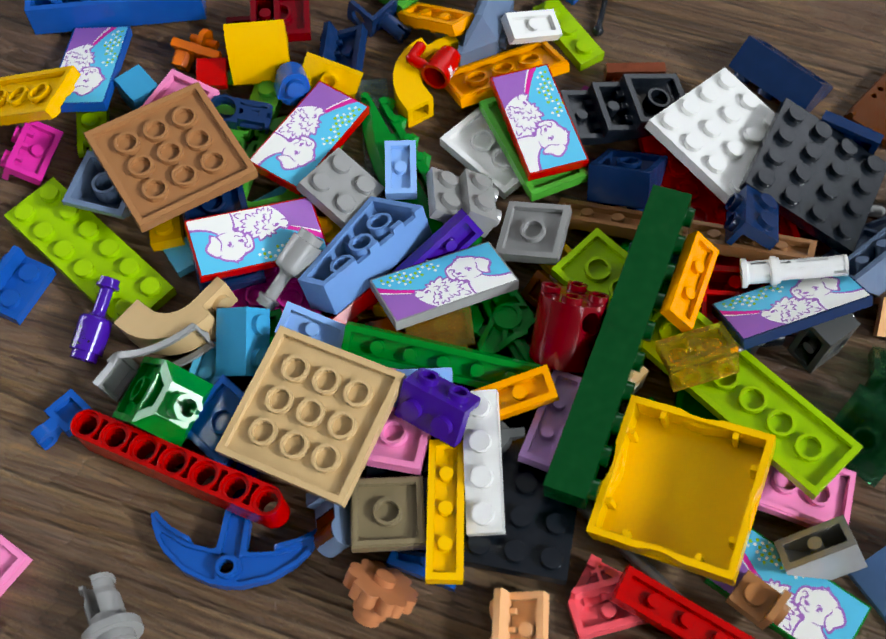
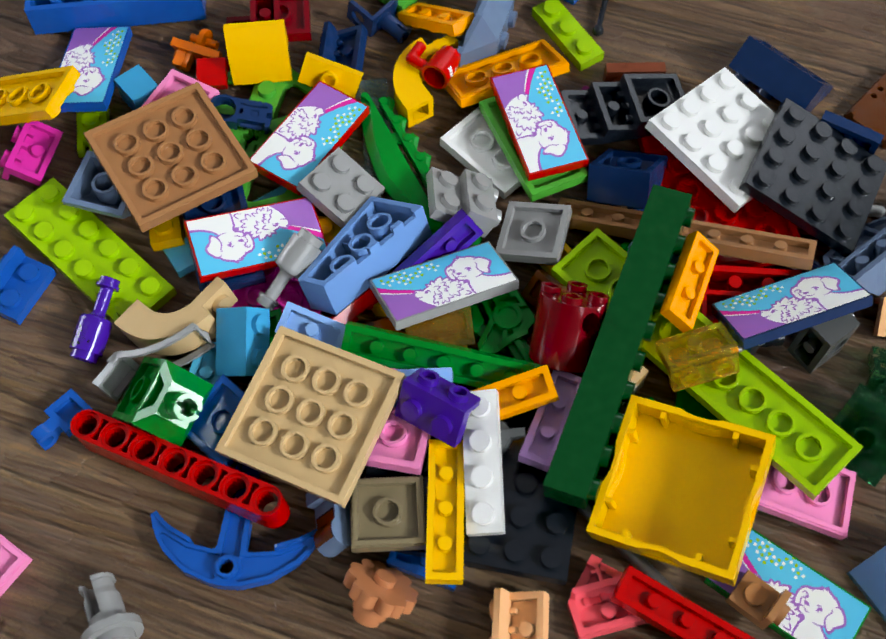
blue plate [274,62,310,106] -> none
light blue plate [385,140,417,200] -> none
white plate [500,9,563,45] -> none
dark blue bracket [724,185,779,250] -> none
white pin [739,254,849,288] -> none
light grey slope [774,515,868,580] -> none

